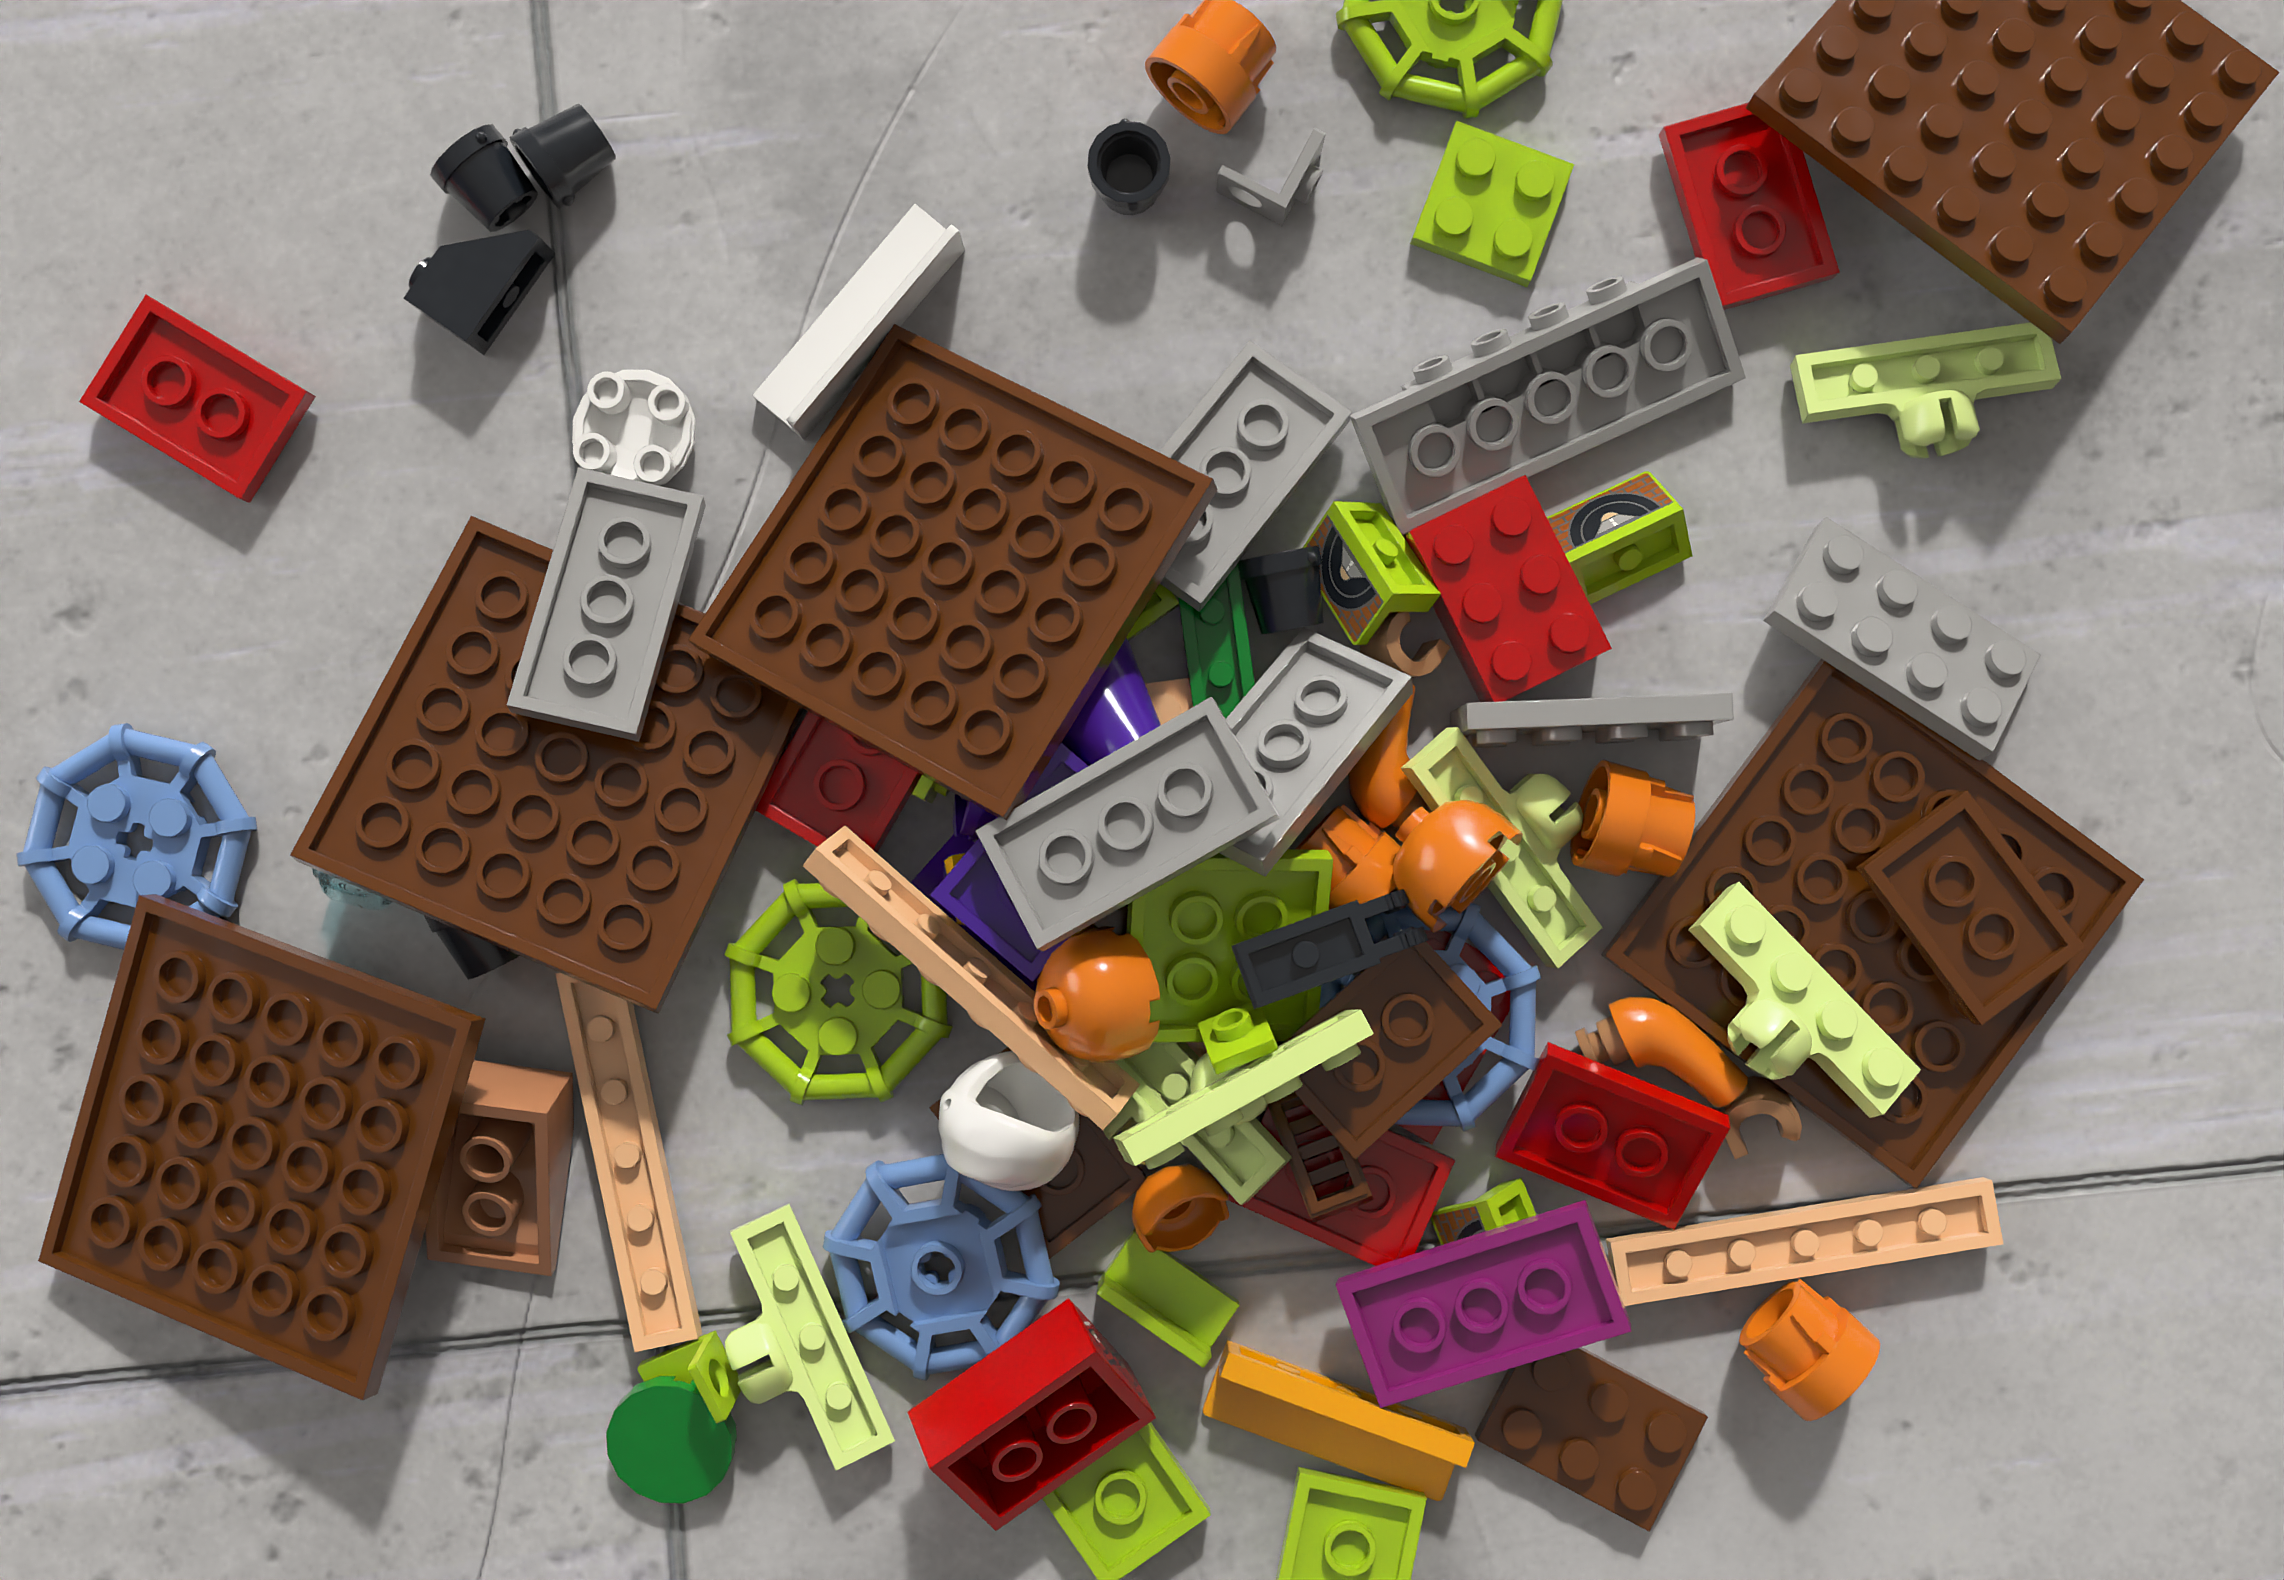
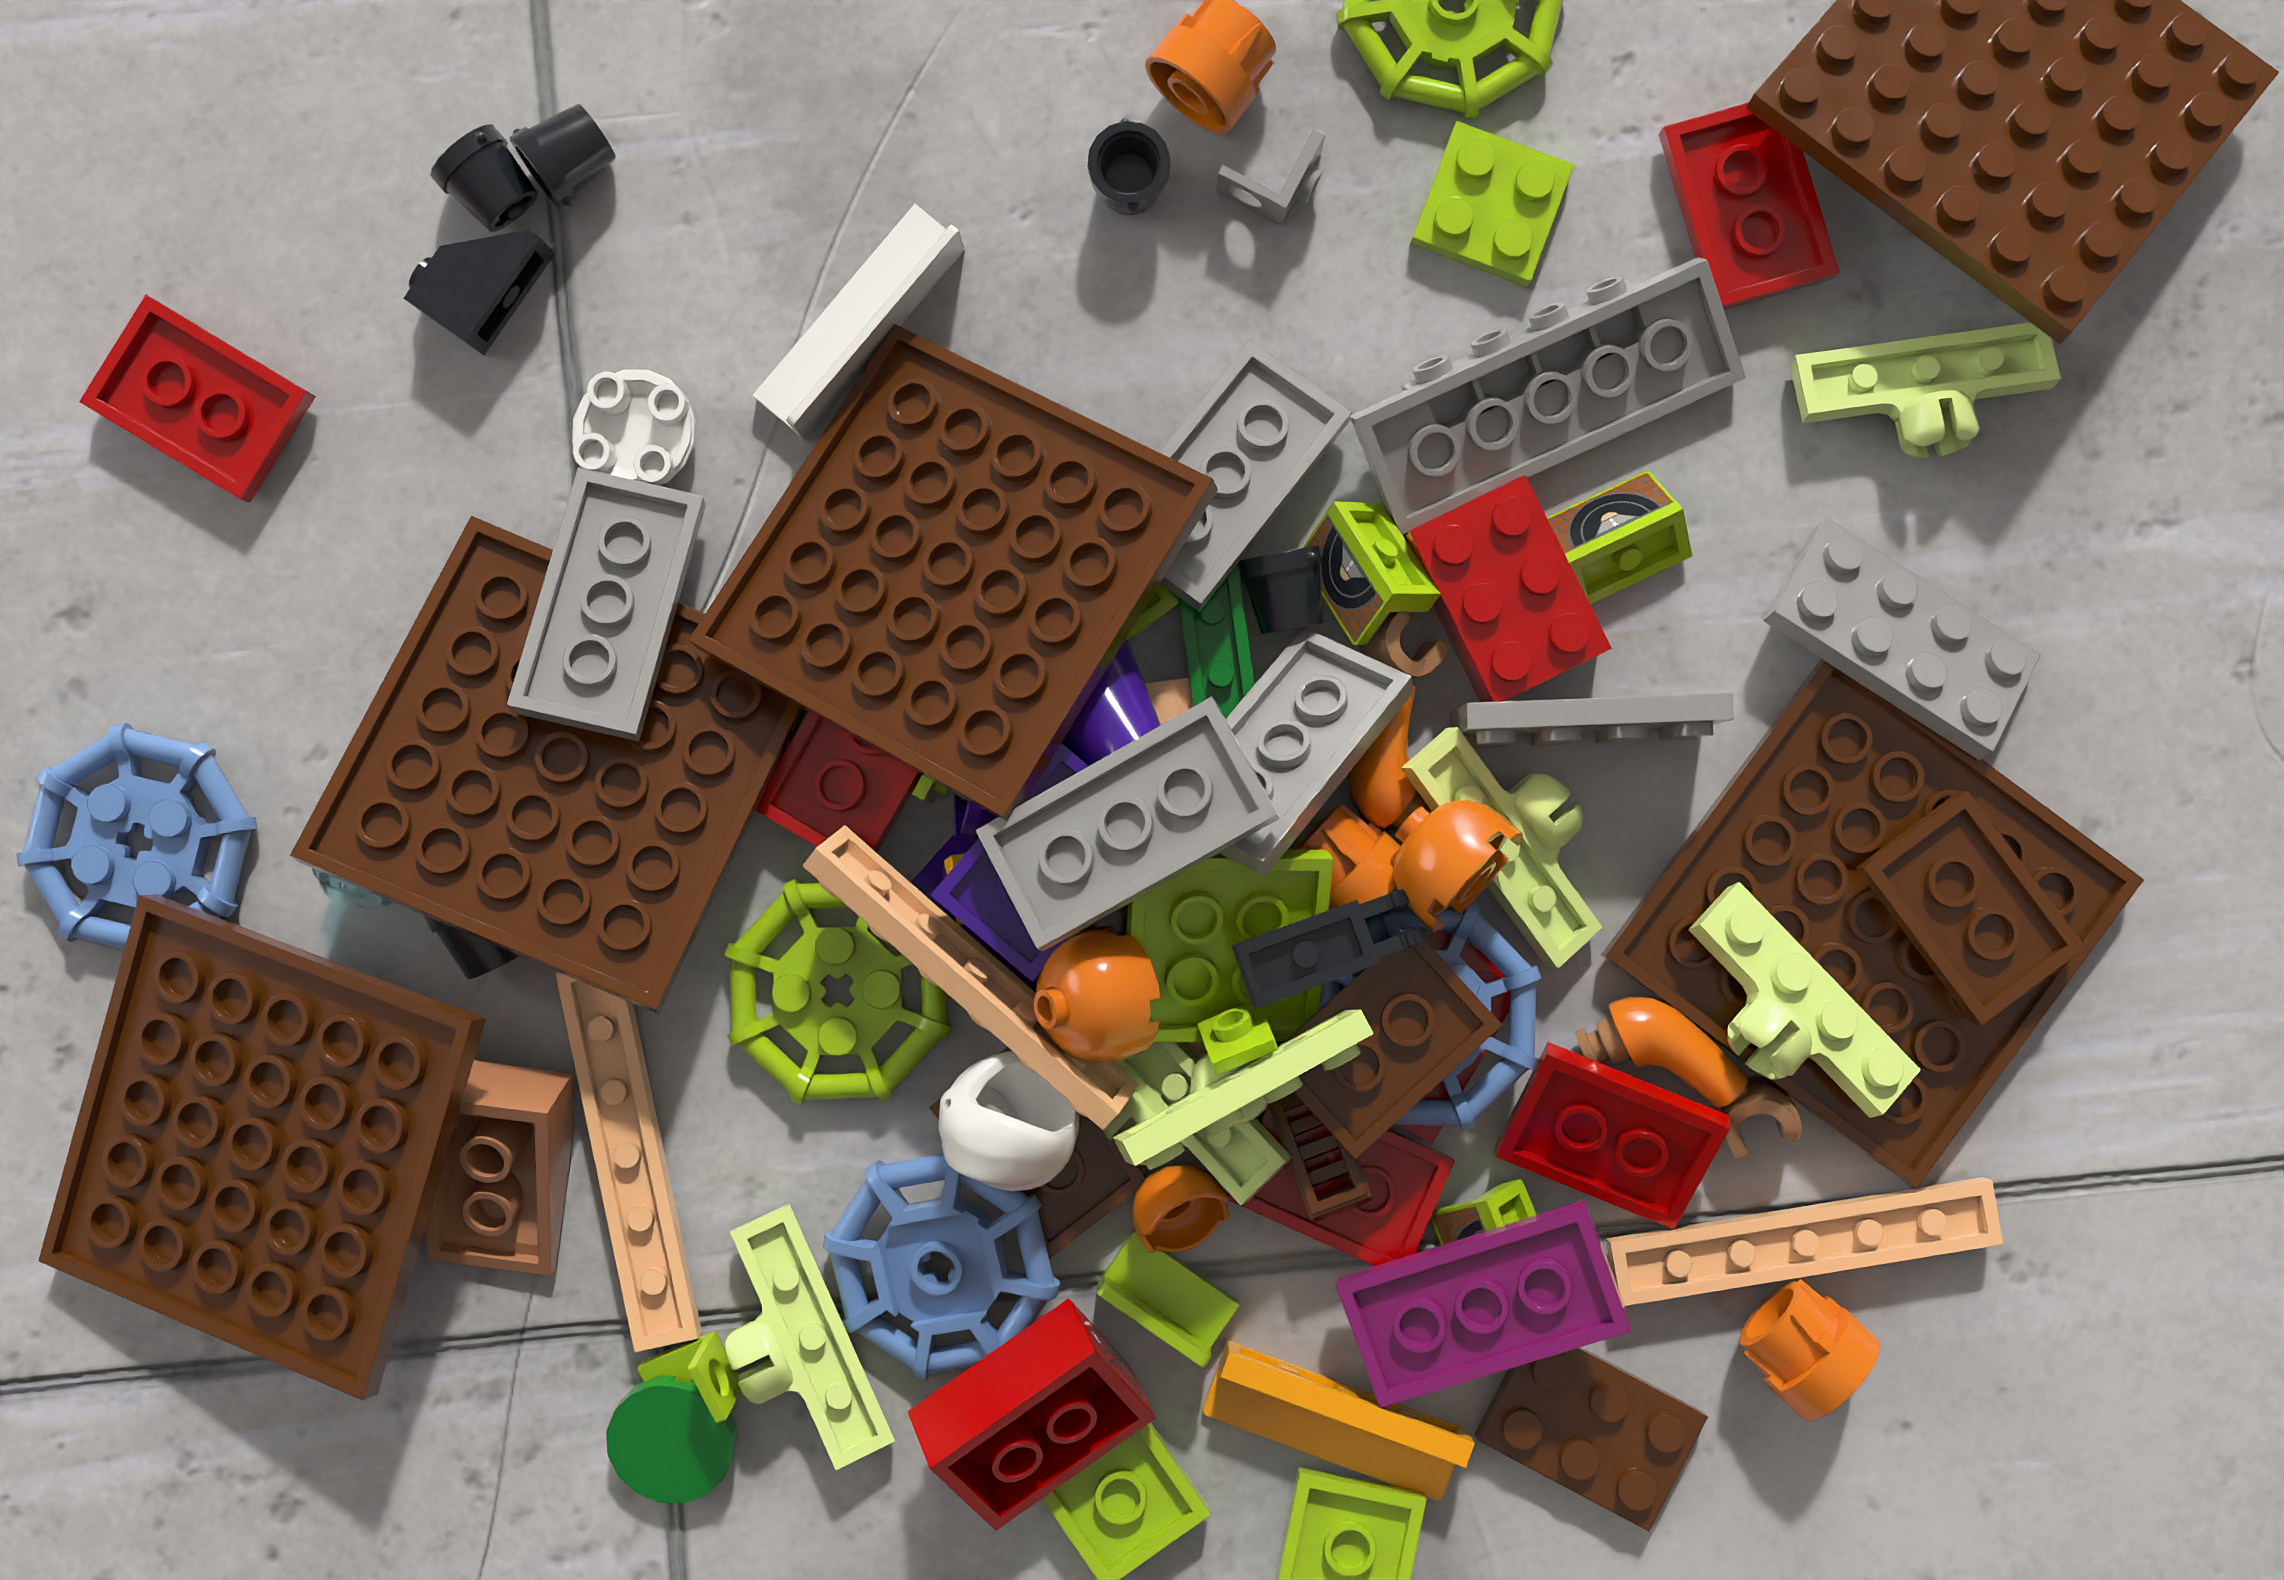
orange piece [1570,760,1695,877] -> none

